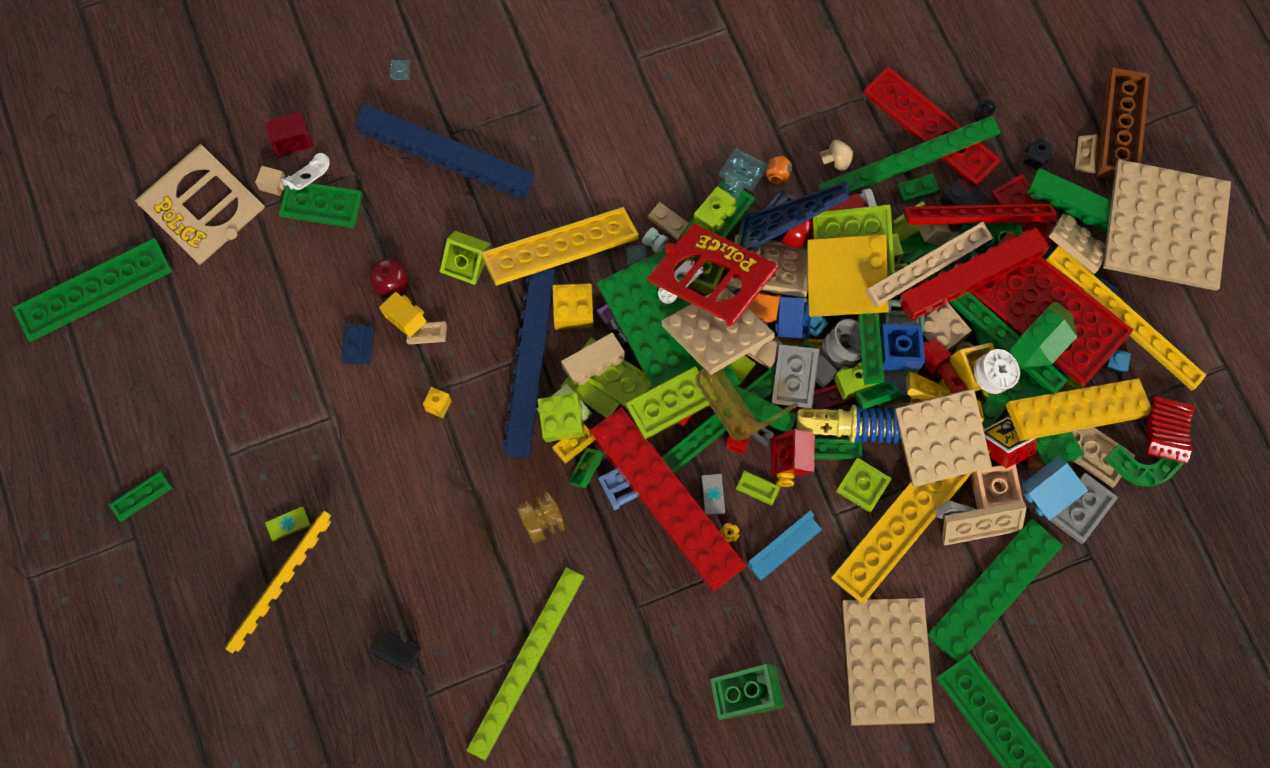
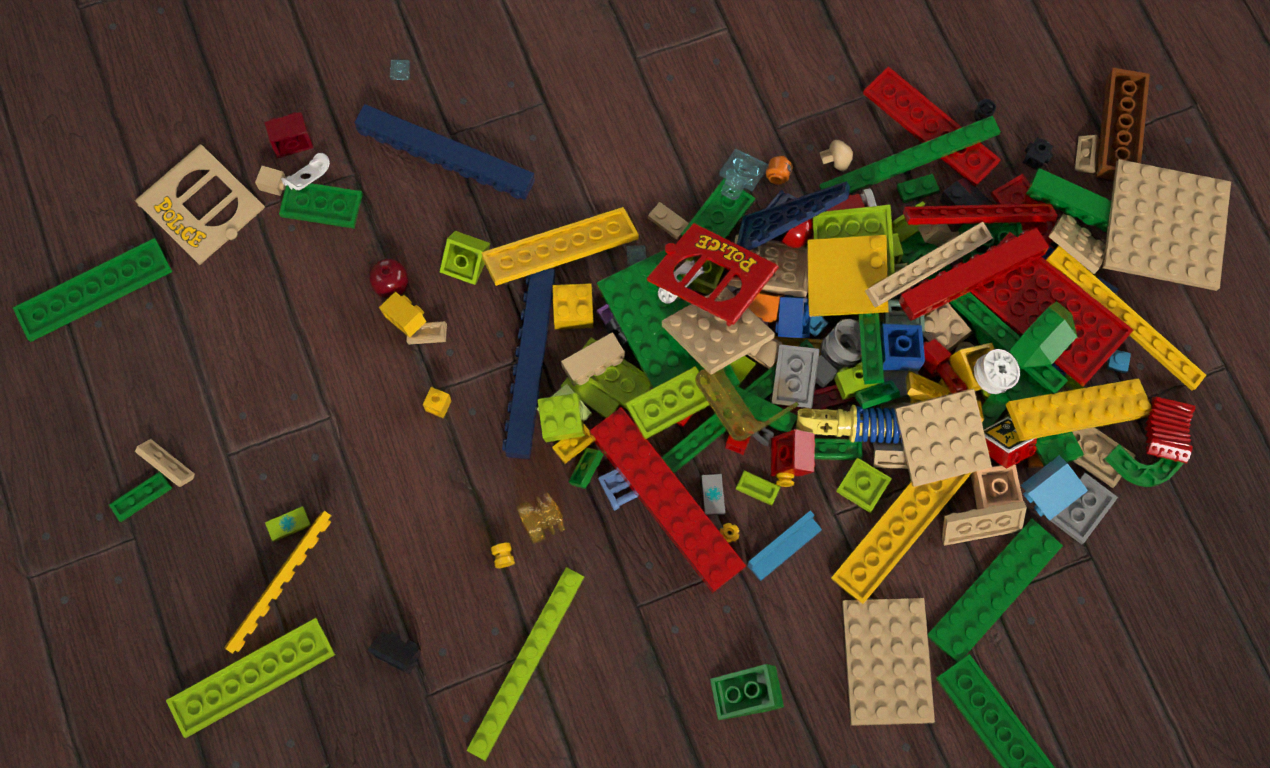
dark blue plate [341,324,375,365] -> none
light aqua wheel [642,227,669,253] -> none
lime brick [694,186,736,233] -> none
light grey plate [935,501,975,519] -> none
none -> tan plate [135,439,195,487]
none -> lime plate [166,618,336,738]
none -> yellow wheel [491,543,515,568]
none -> tan panel [873,439,908,469]

